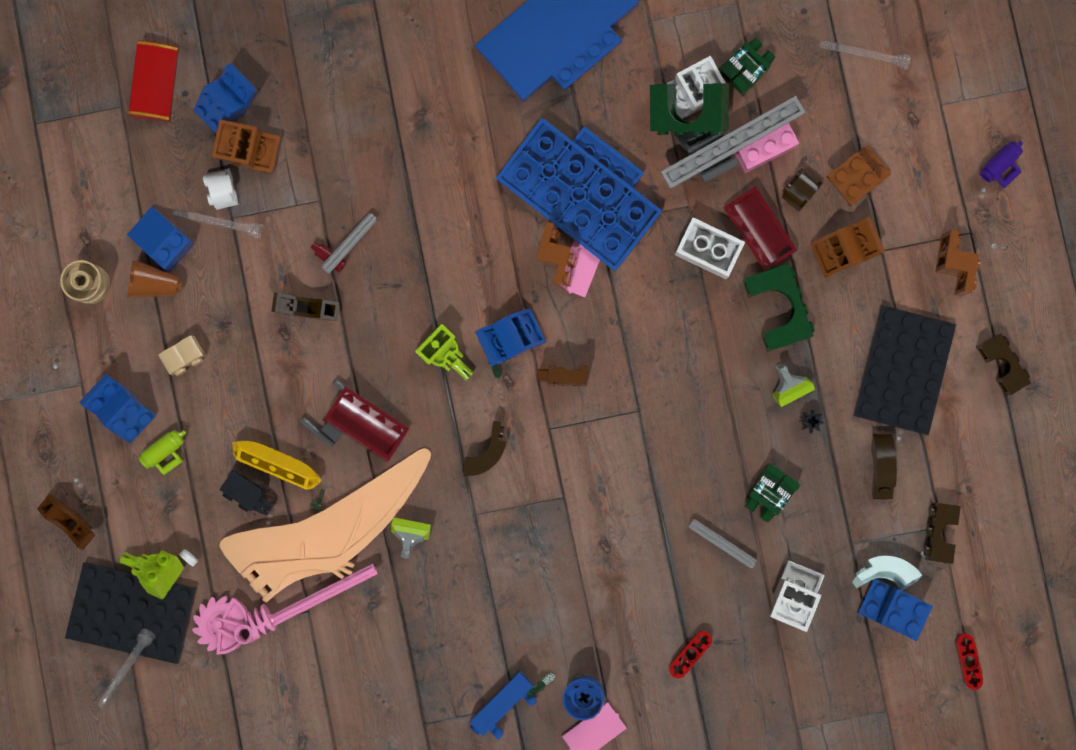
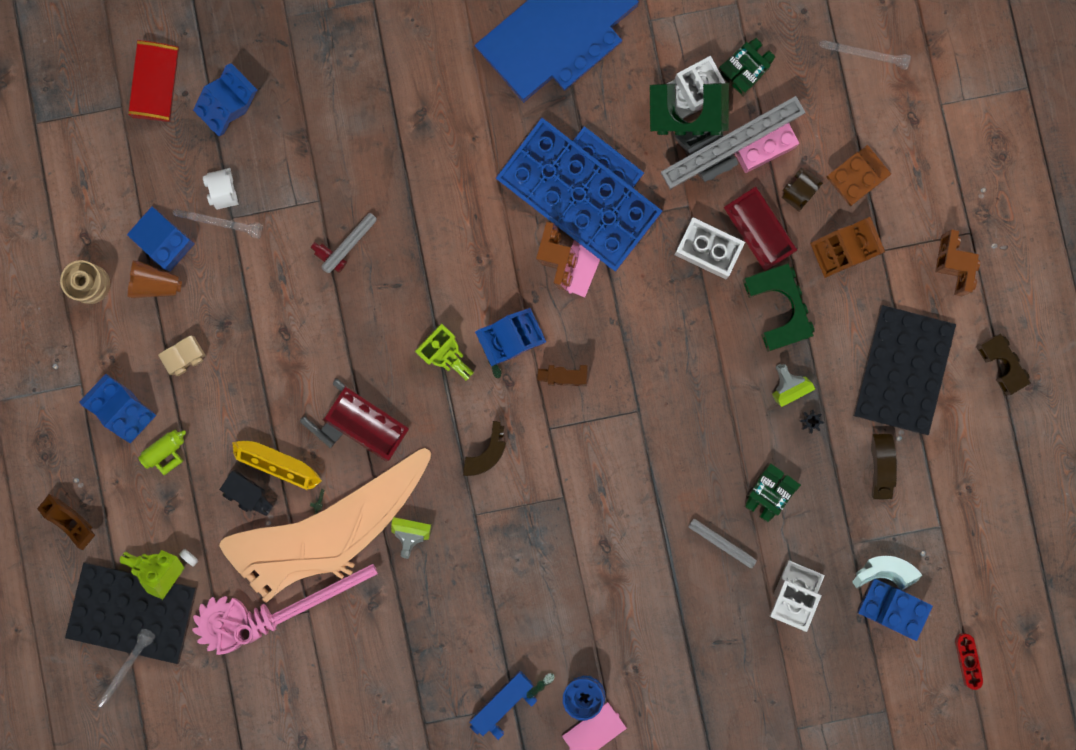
dark orange bracket [211,120,281,174] -> none
dark brown arch [271,293,339,321] -> none
red beam [669,630,712,679] -> none
dark brown arch [923,502,961,564] -> none
dark purple piece [979,141,1023,188] -> none

